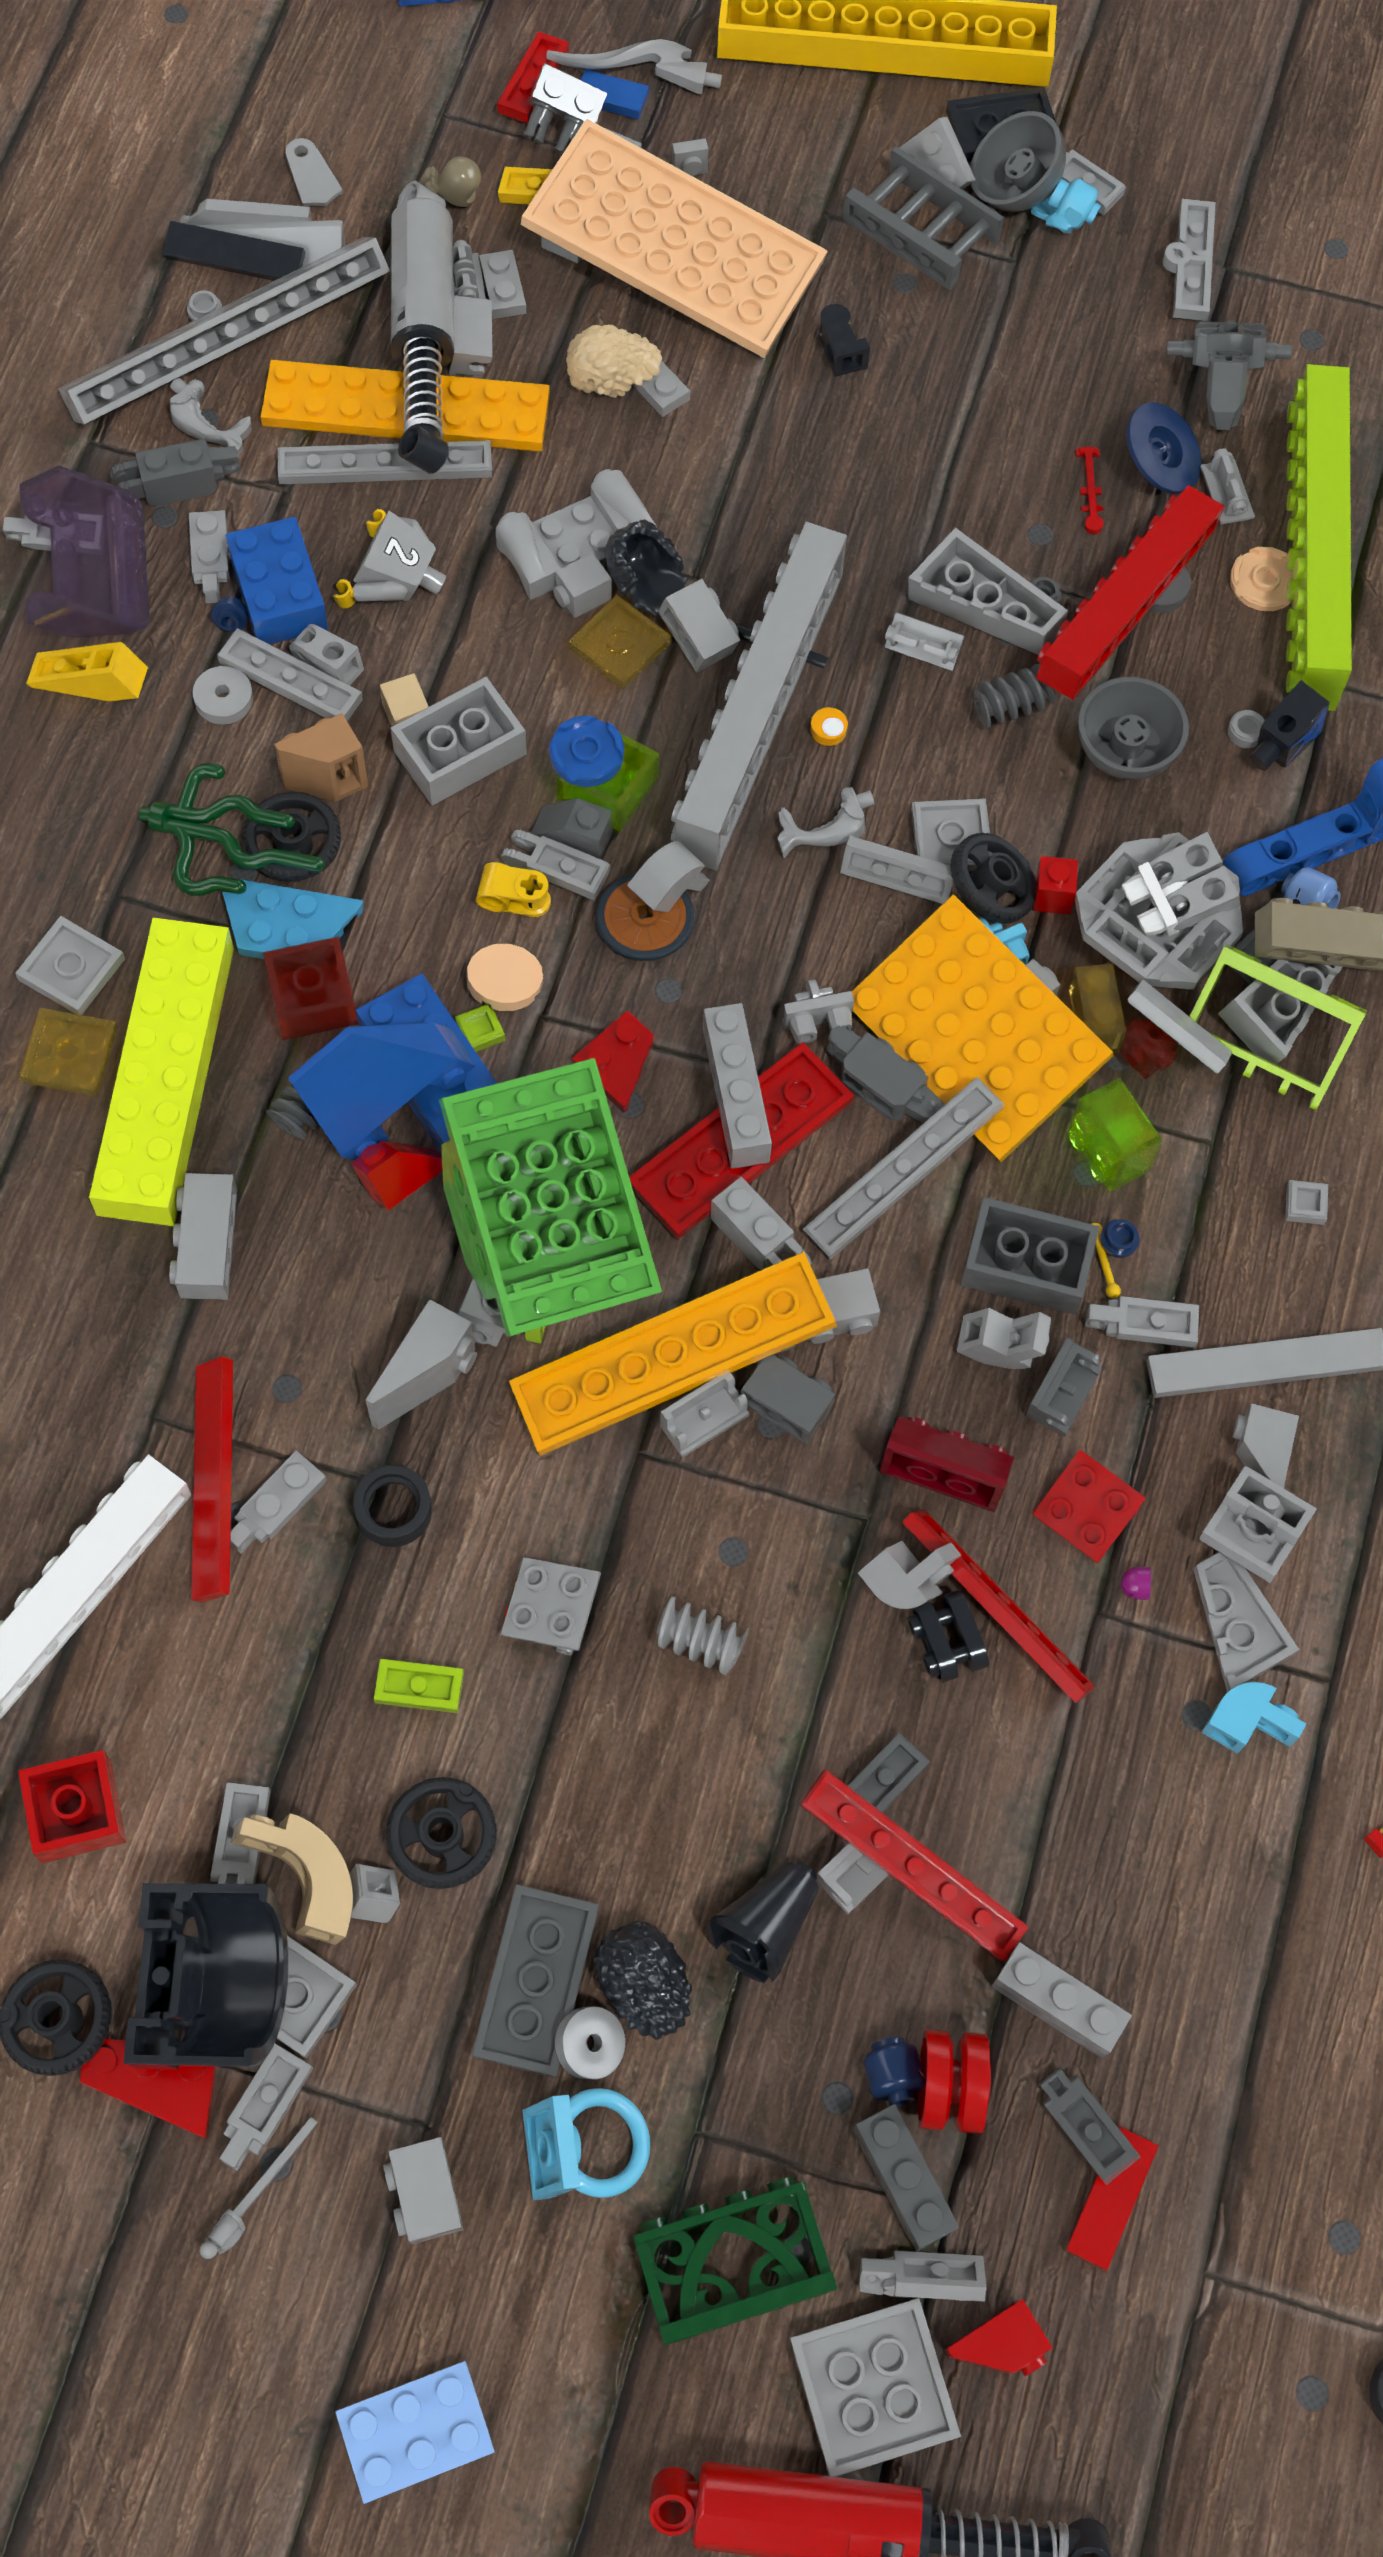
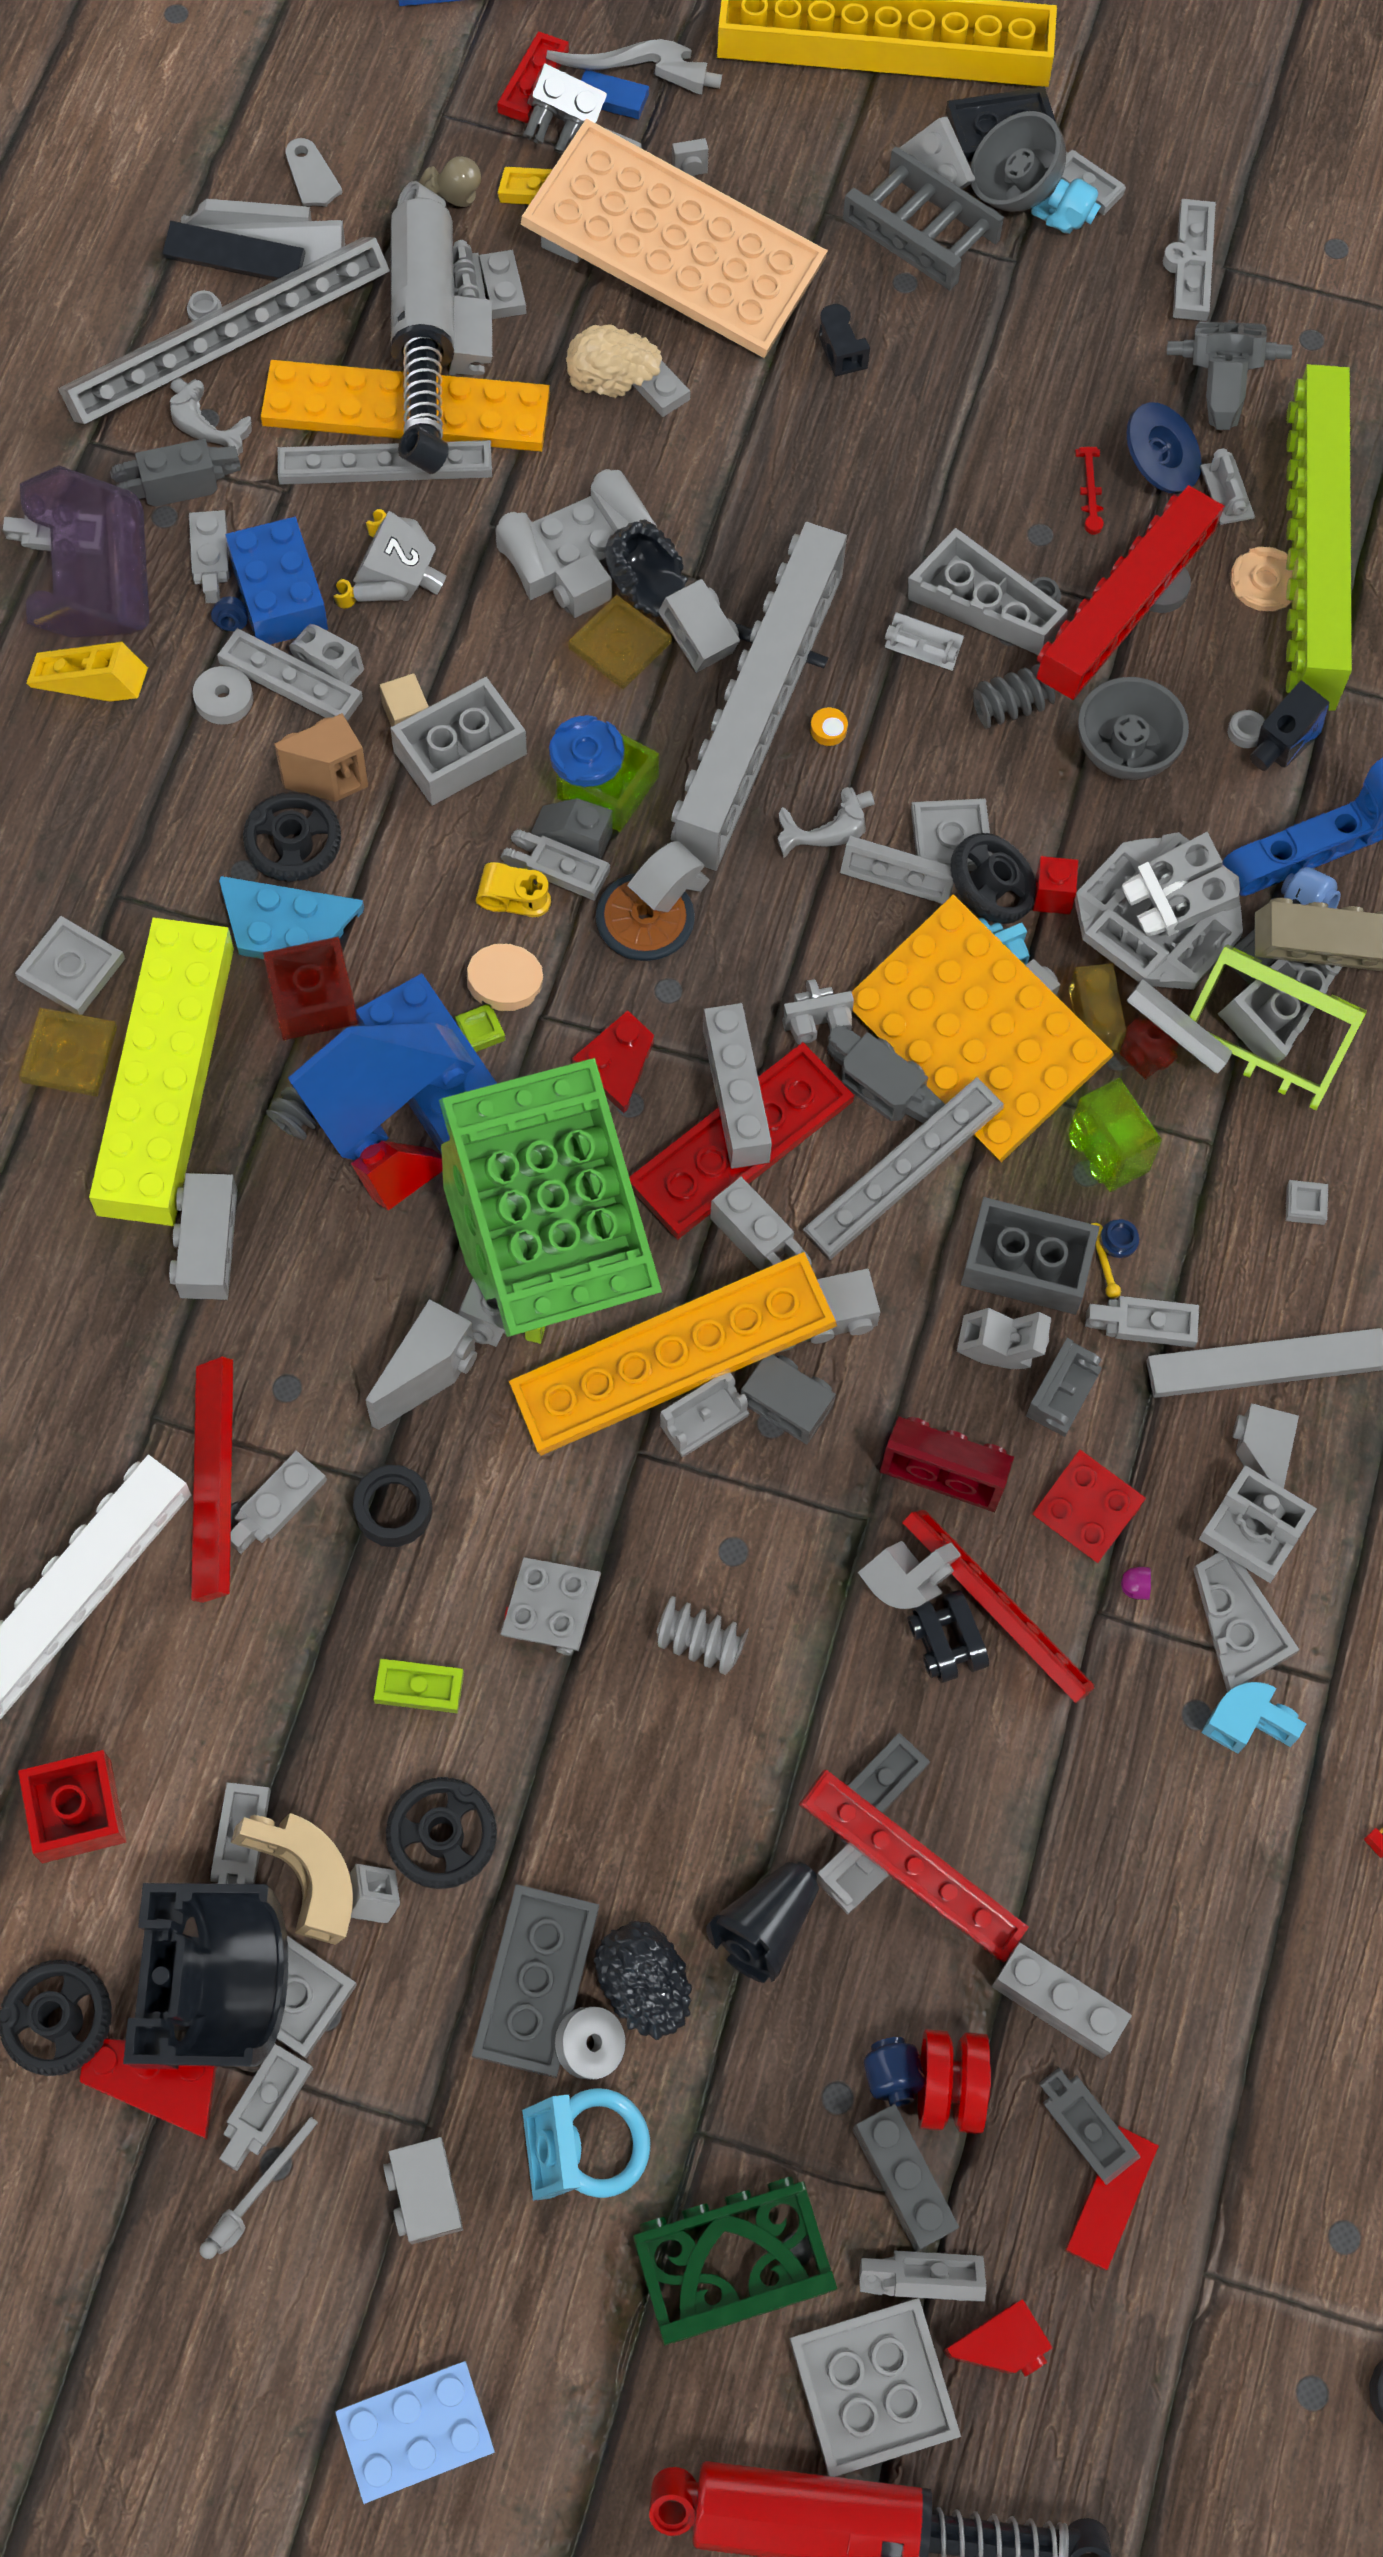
dark green plant [139,763,325,896] -> none

